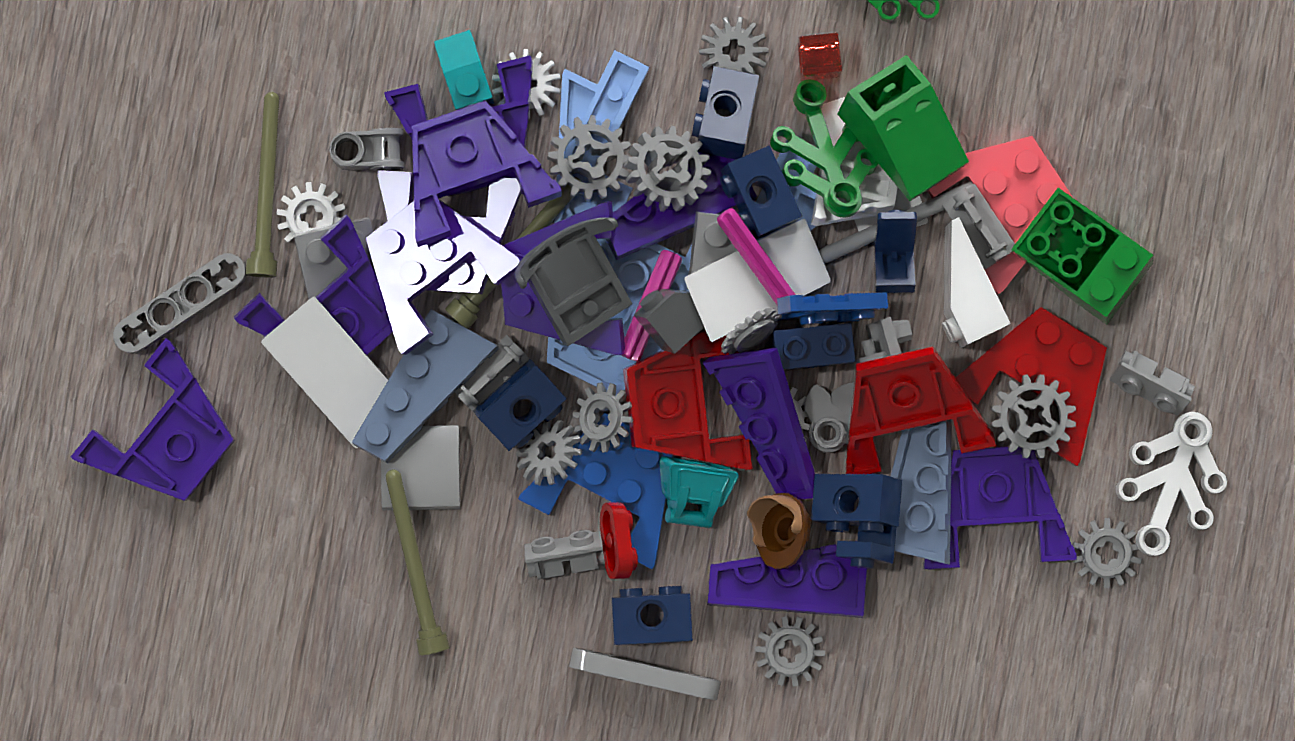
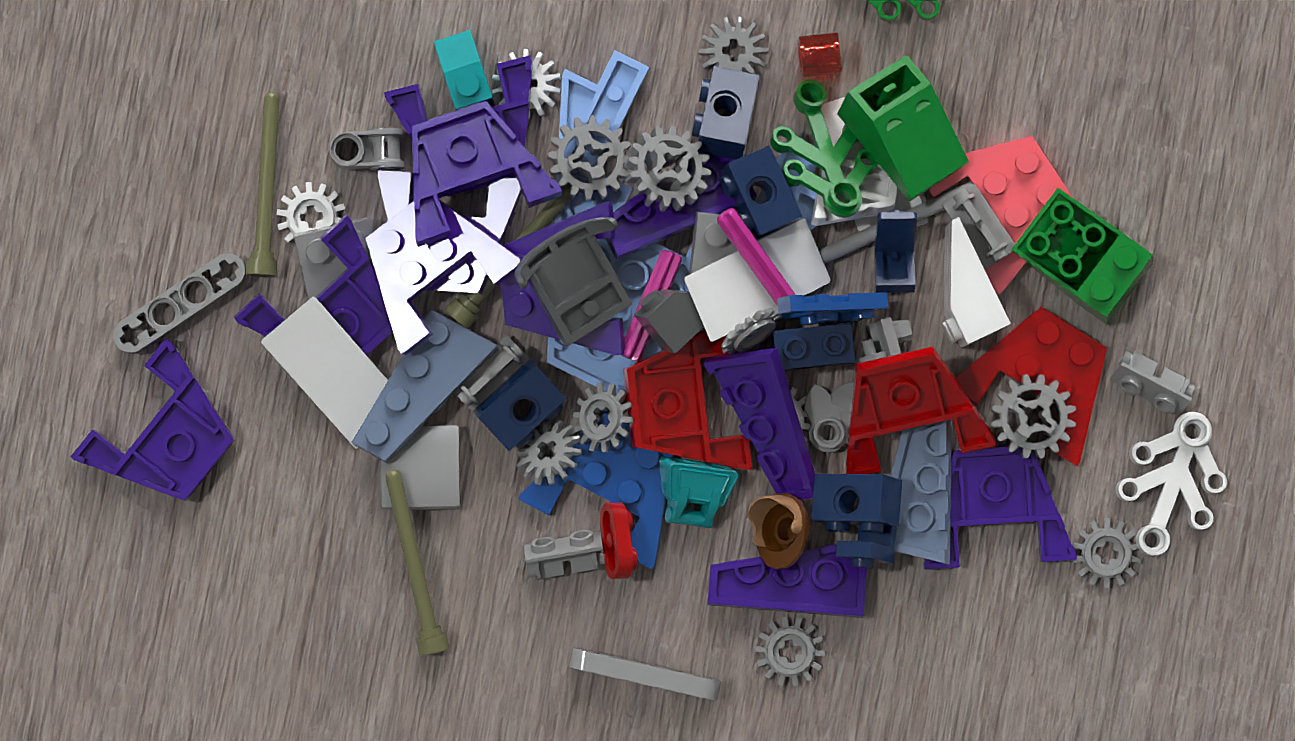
dark blue brick [612,586,693,645] -> none

